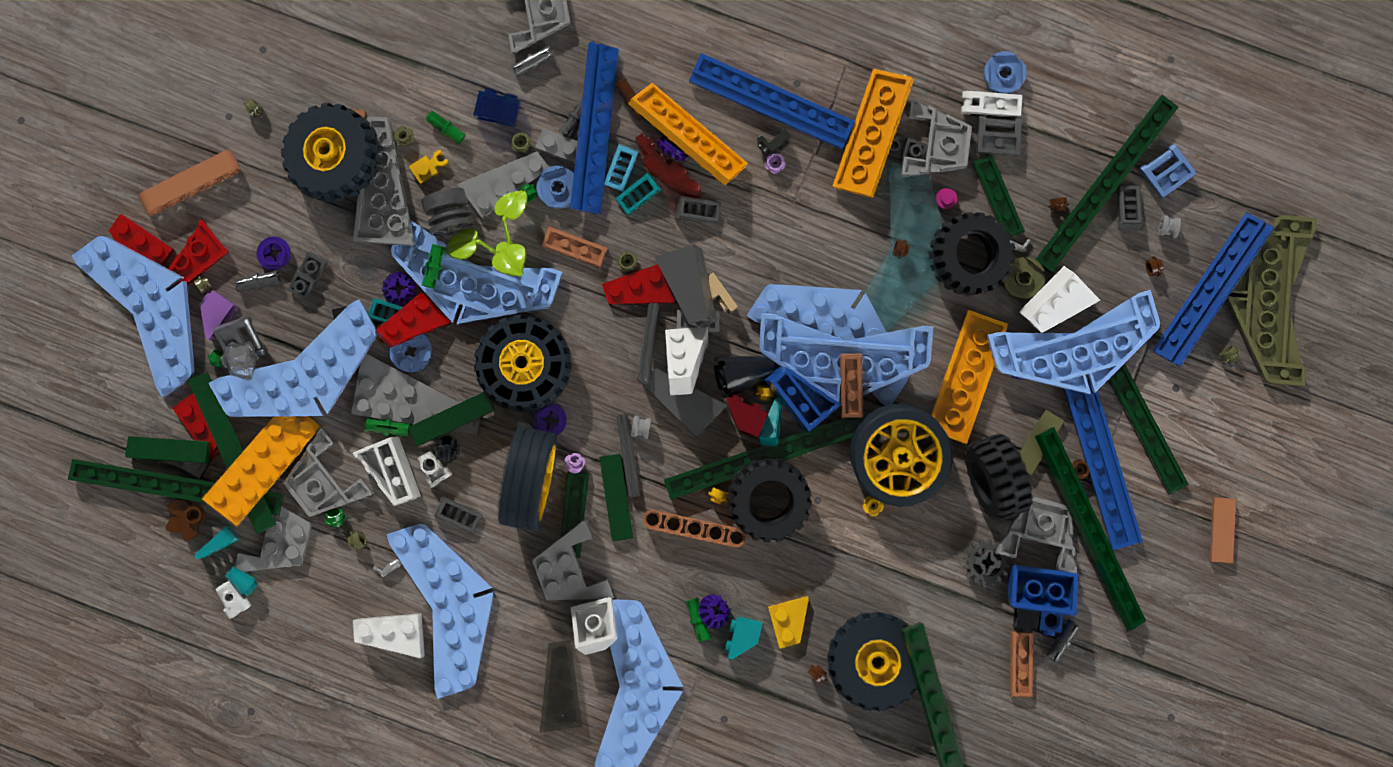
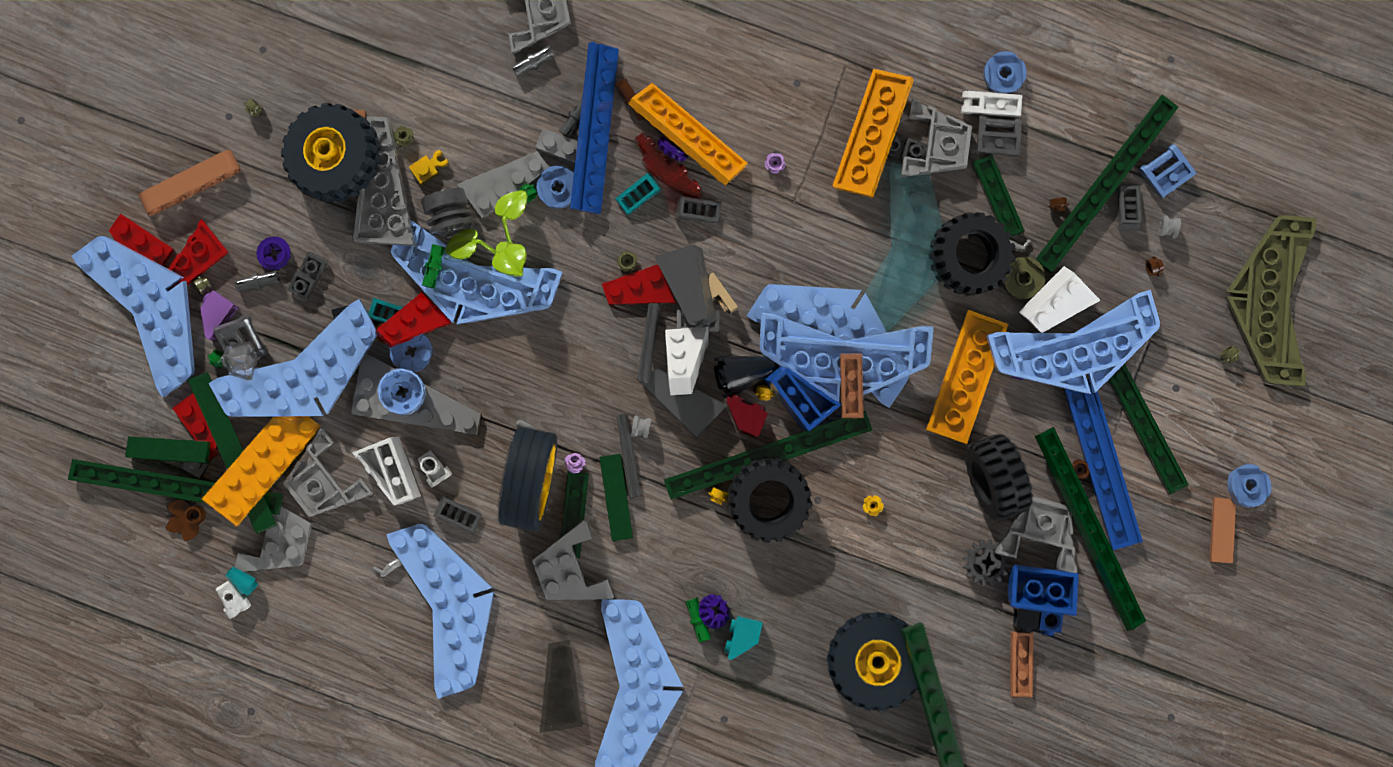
teal slope [194,526,242,559] -> none
green plate [325,509,346,527] -> none
olive plate [348,531,367,551] -> none
white wedge [353,613,425,658] -> none
green pin [365,418,411,437] -> none
dark purple gear [382,271,416,306] -> none
dark green tile [408,392,496,447] -> none
green axle [426,111,466,145] -> none
black gear [433,436,460,463] -> none
clear blue brick [473,89,521,128] -> none
black wheel [474,315,572,412] -> none
olive plate [511,132,532,153] -> none
dark purple gear [533,403,567,435] -> none
nougat tile [541,226,608,268] -> none
white slope [571,597,617,655] -> none
medium azure slope [604,144,639,192] -> none
nougat beam [643,510,746,547] -> none
blue plate [689,53,855,150] -> none
pearl dark grey bracket [757,129,790,154] -> none
teal slope [759,398,783,446] -> none
yellow wing [768,596,809,649] -> none
reddish brown plate [808,664,827,684] -> none
wheel [850,403,953,507] -> none
reddish brown plate [893,239,910,259] -> none
dark pink plate [936,188,957,210] -> none
olive tile [1020,410,1064,475] -> none
dark grey pin [1046,619,1081,663] -> none
blue plate [1152,212,1274,368] -> none
none -> light blue wheel [378,368,426,415]
none -> medium blue plate [1228,464,1271,508]

